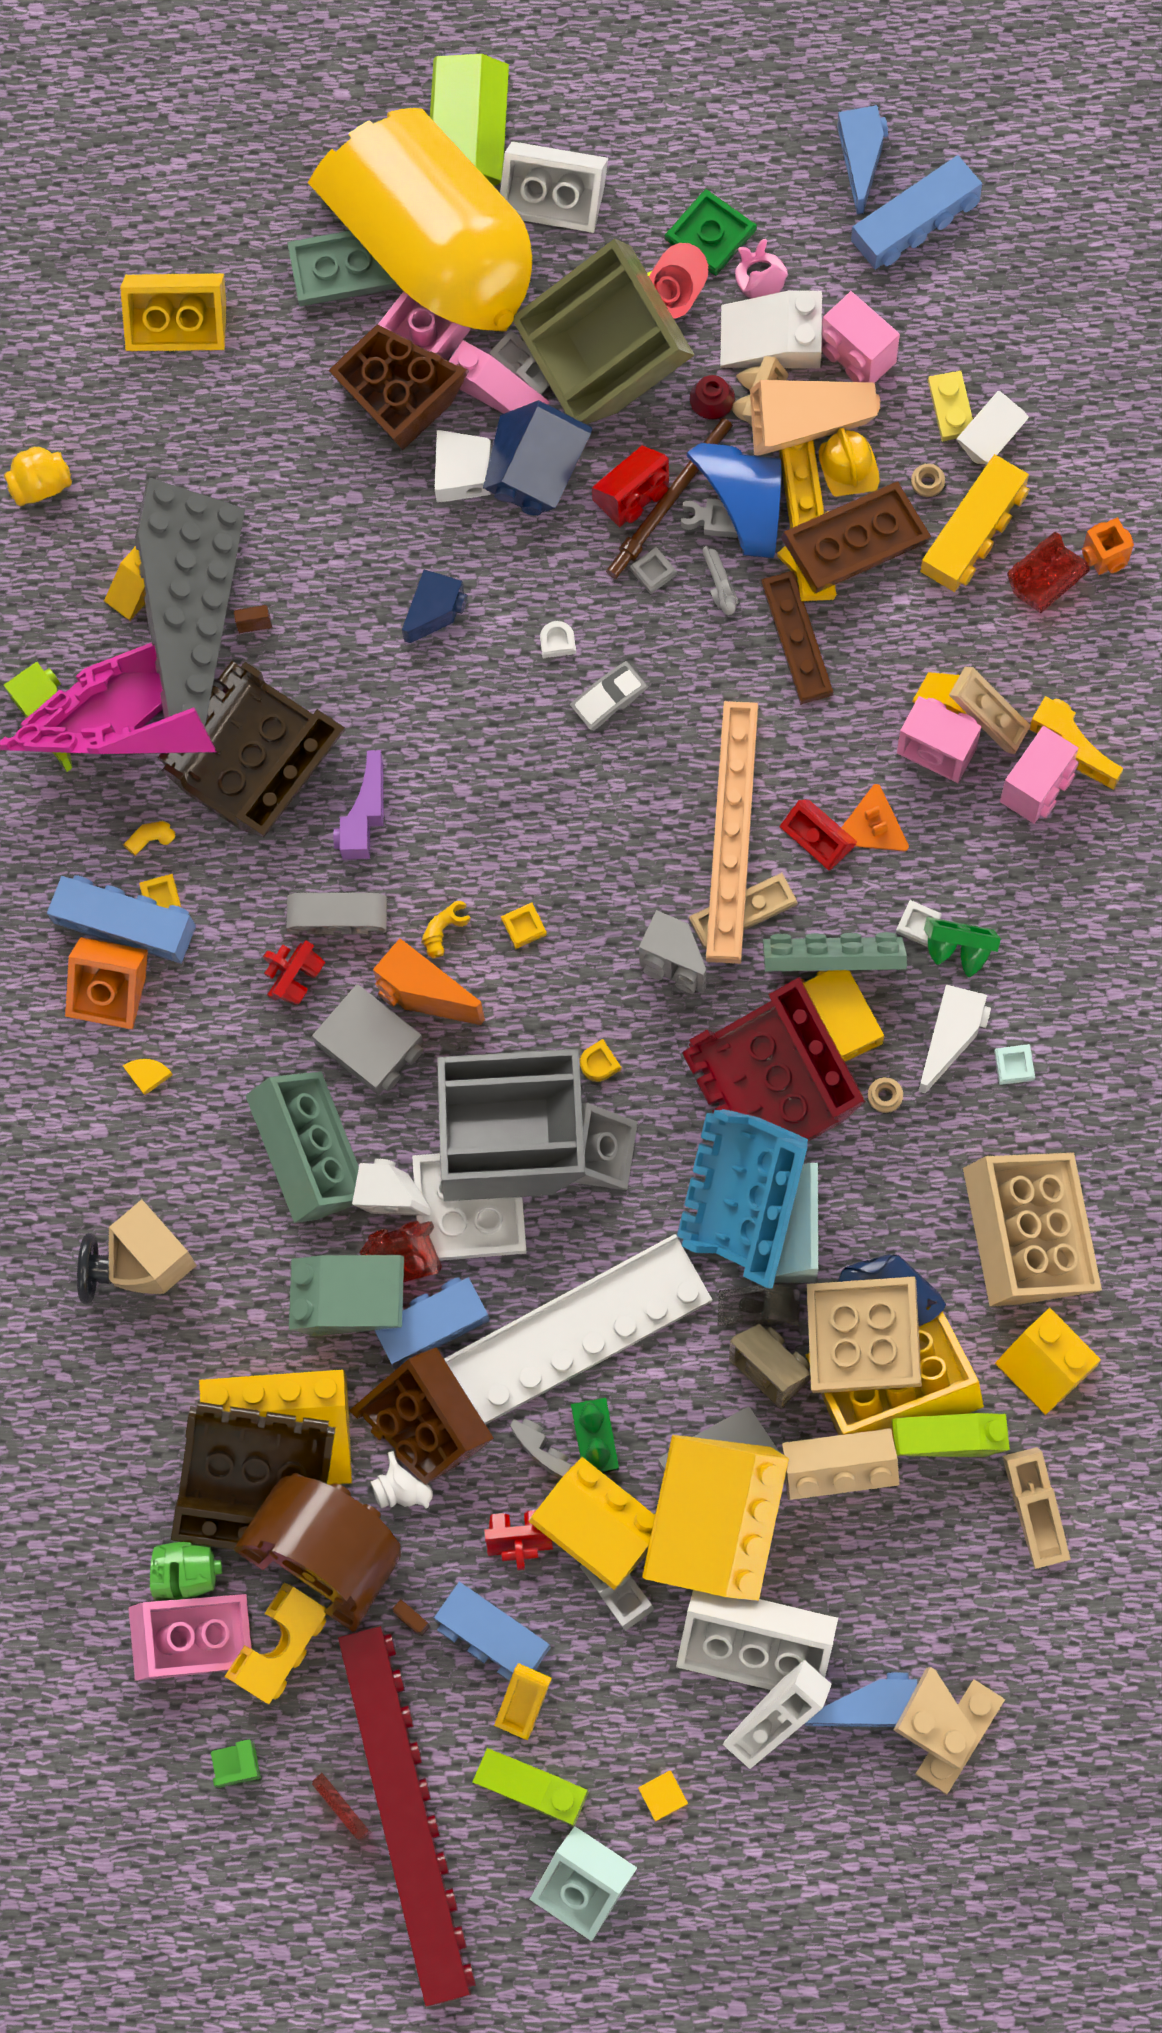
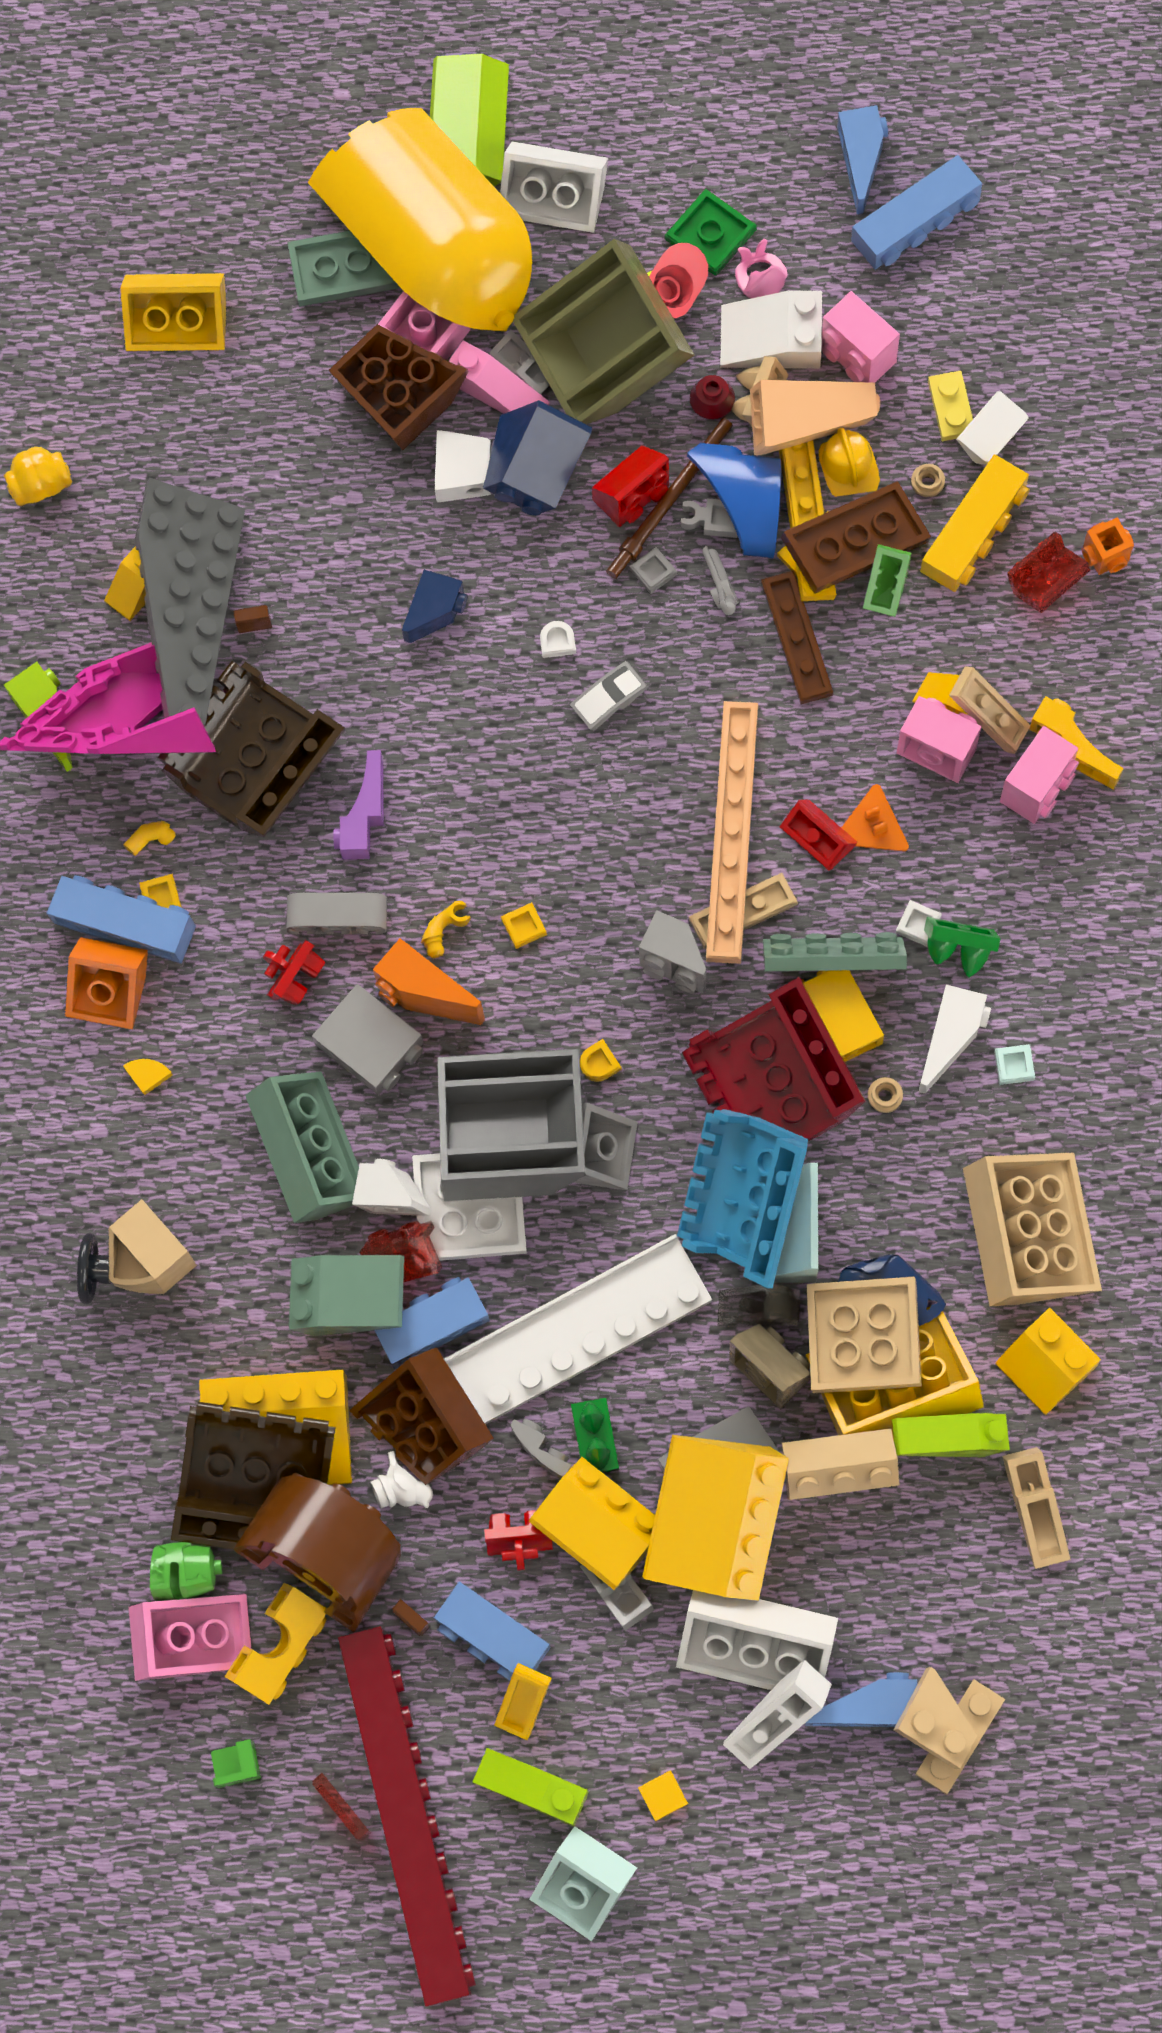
none -> bright green slope [863,544,911,617]

